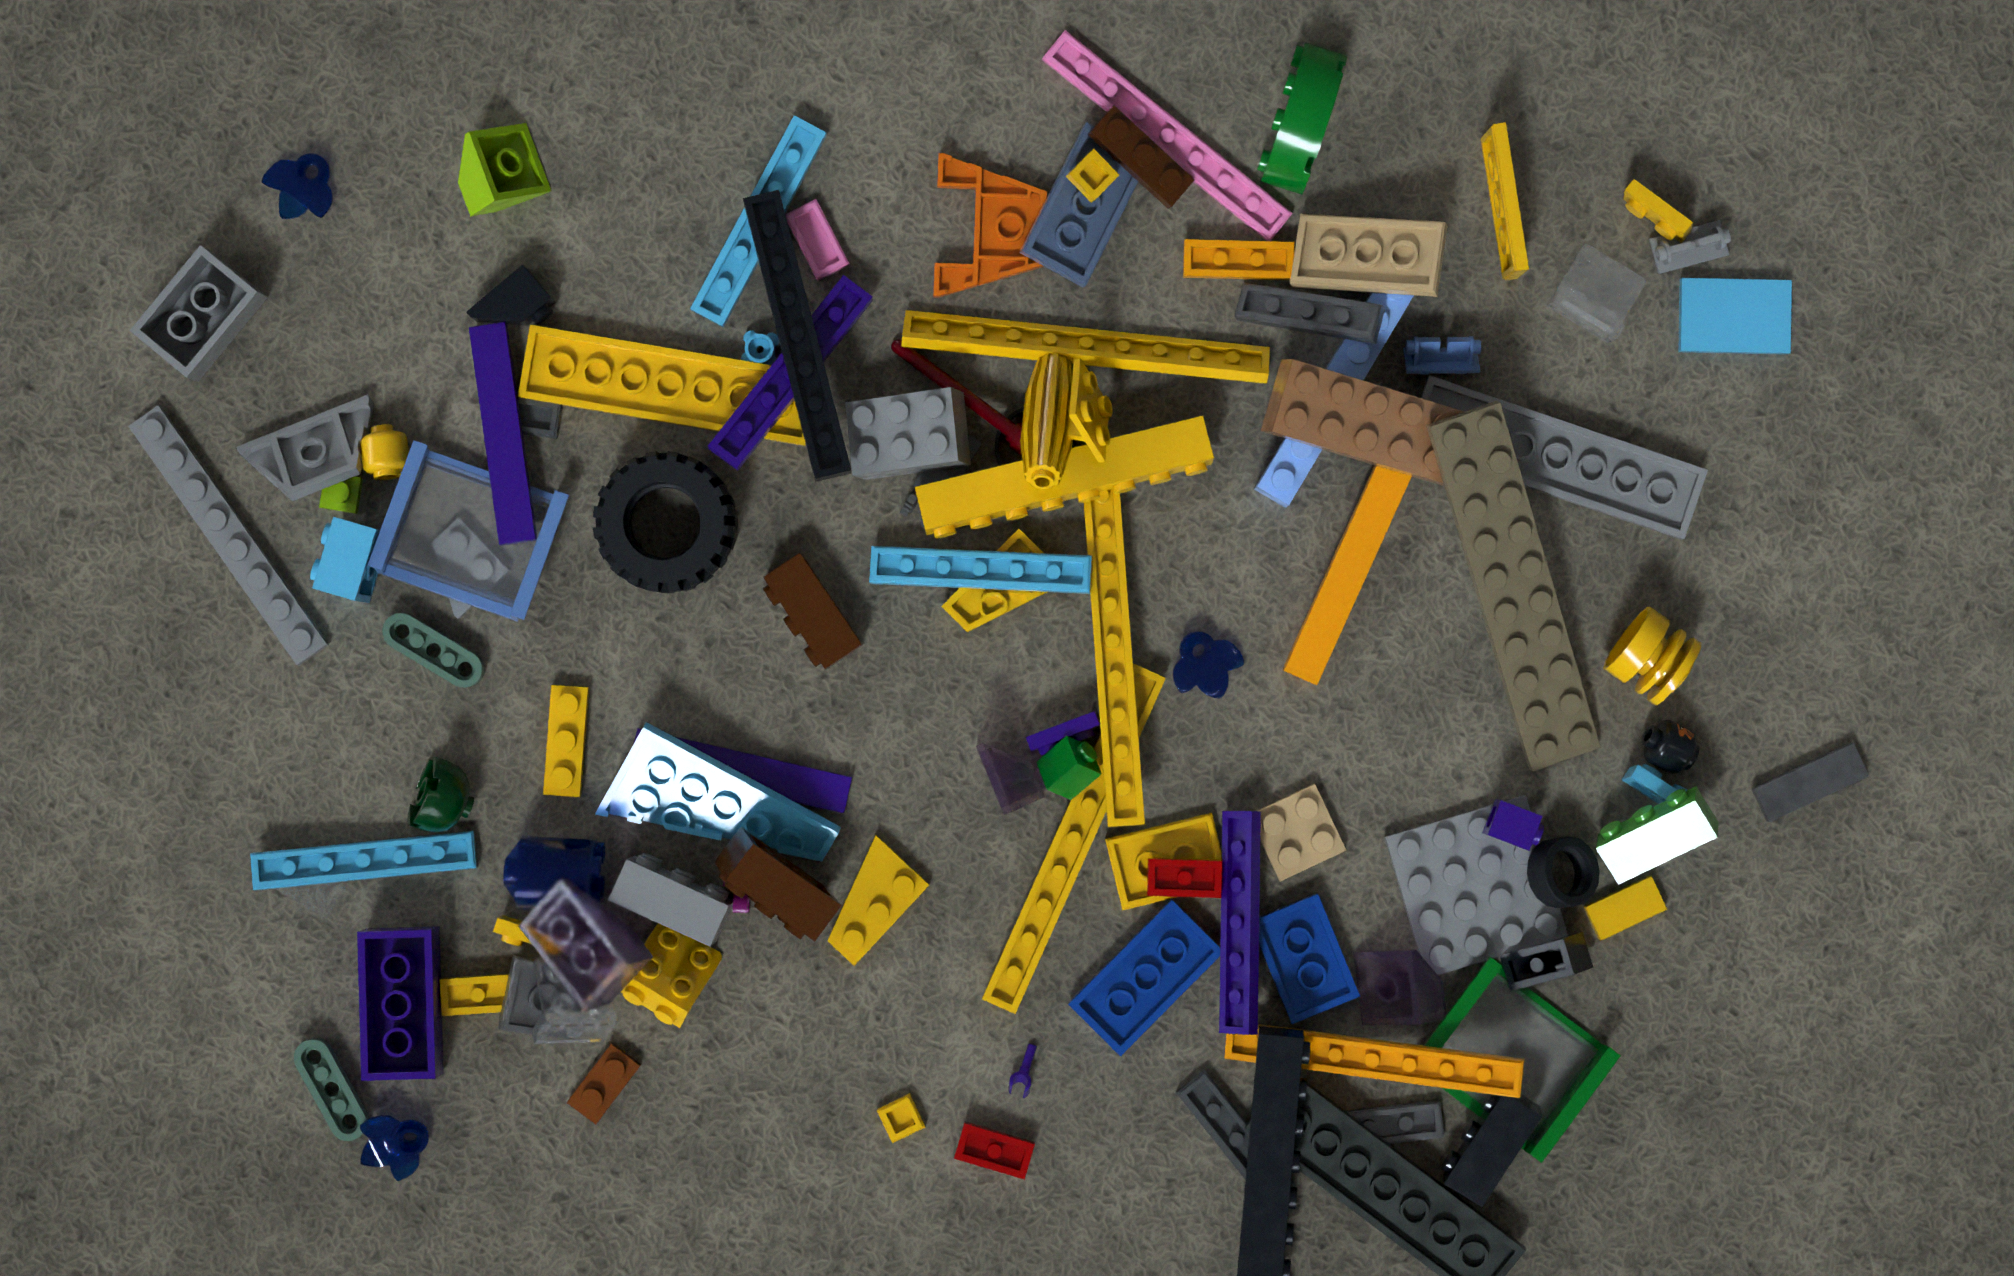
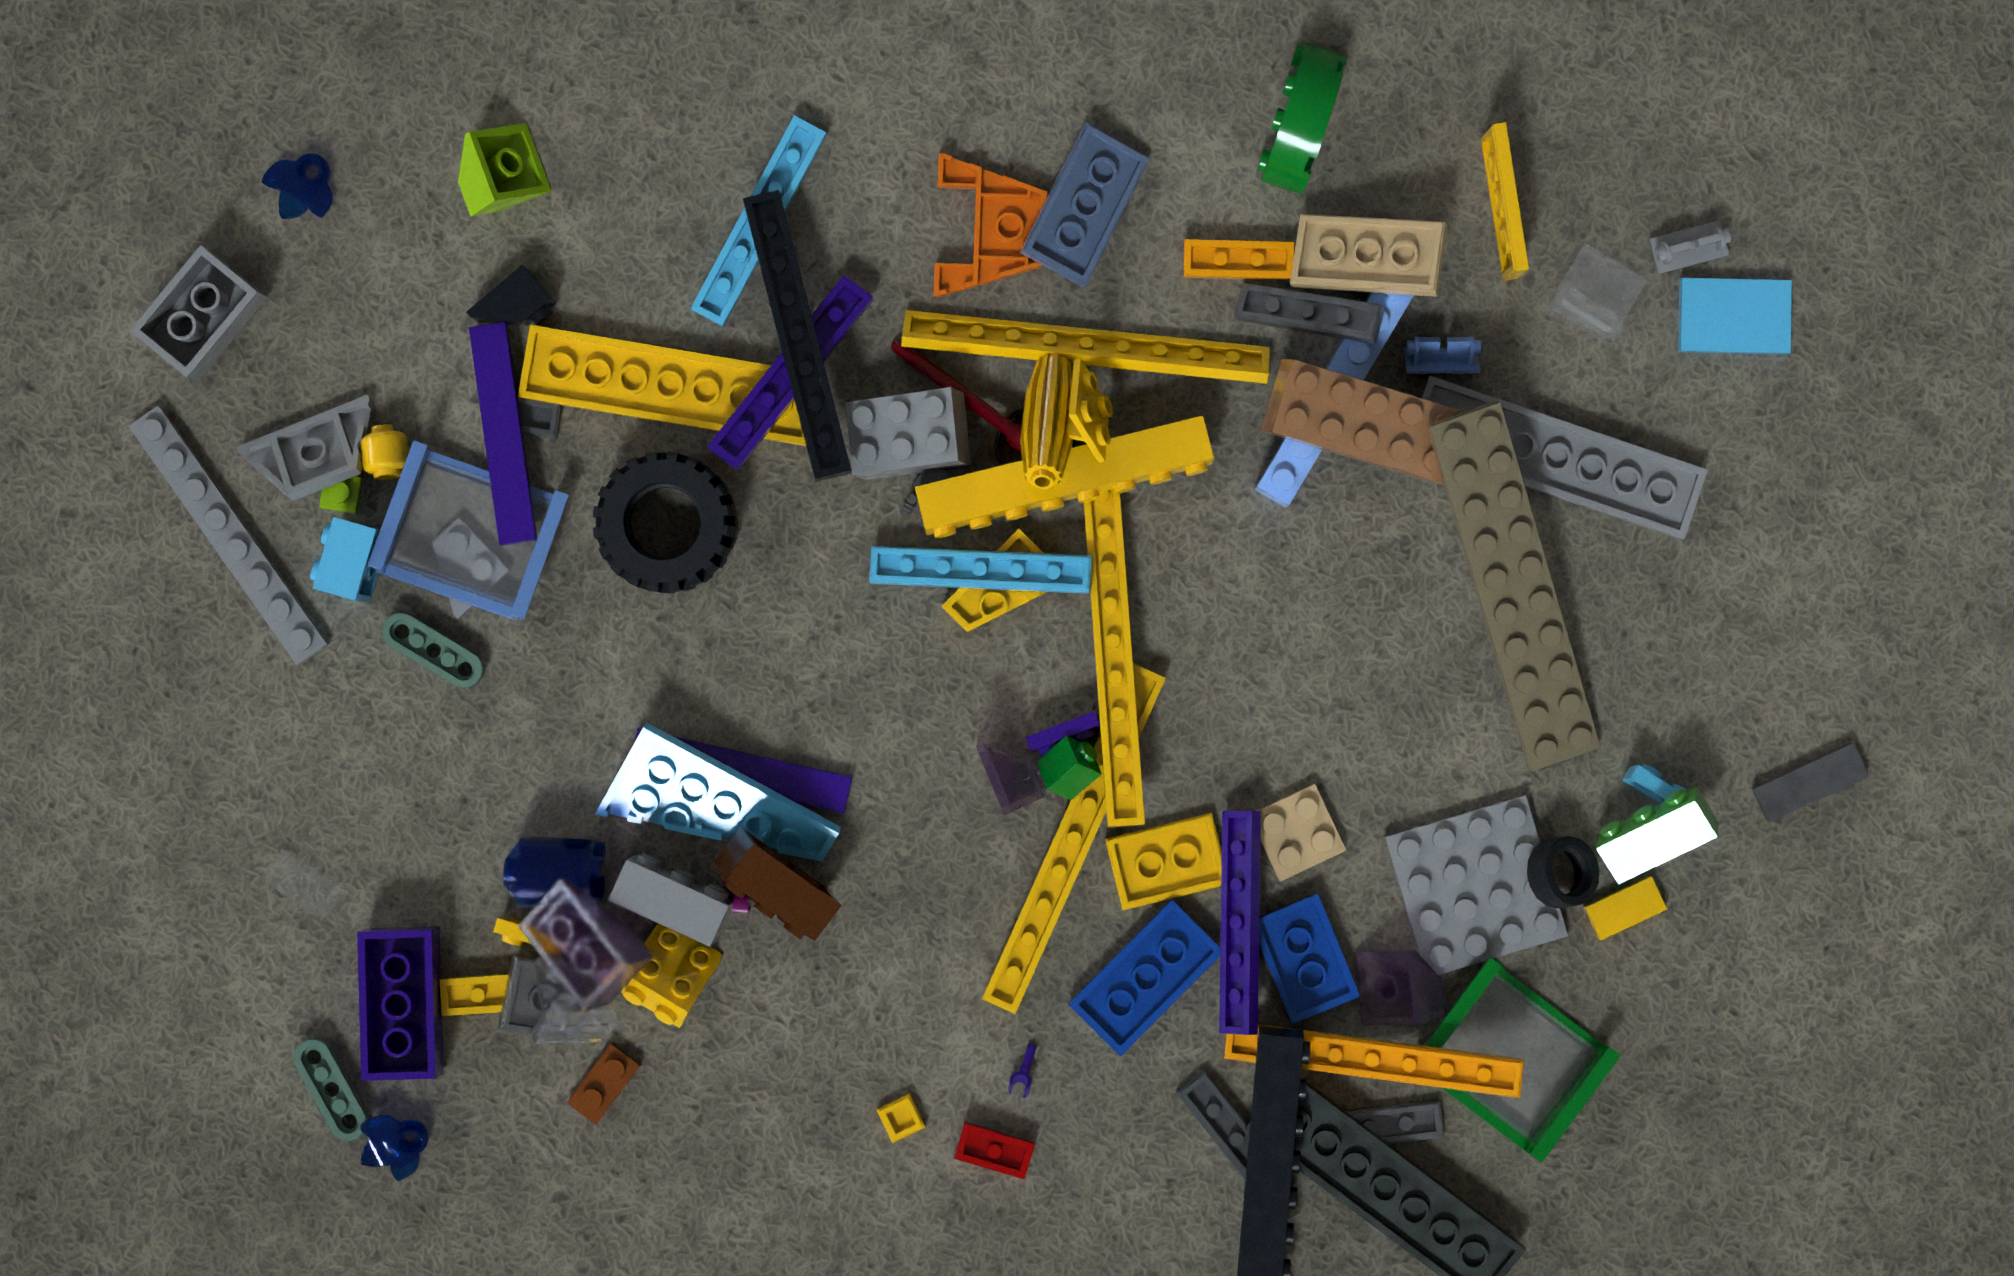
medium azure tile [250,831,477,891] -> none
dark green cylinder [407,756,474,832] -> none
yellow plate [543,685,589,797] -> none
medium azure plate [741,330,779,365] -> none
reddish brown brick [762,553,863,669] -> none
bright pink tile [785,199,850,281] -> none
yellow wing [827,835,930,966] -> none
bright pink tile [1042,30,1293,241] -> none
yellow plate [1066,149,1119,203] -> none
reddish brown plate [1087,105,1195,209] -> none
red plate [1147,858,1222,898] -> none
clear blue plate [1173,631,1244,699] -> none
light orange tile [1282,465,1412,685] -> none
black brick [1441,1094,1542,1207] -> none
dark purple brick [1482,799,1544,851] -> none
black slope [1500,932,1593,991] -> none
yellow wheel [1603,607,1702,705] -> none
yellow plate [1623,179,1693,243] -> none
black head [1641,720,1700,774] -> none

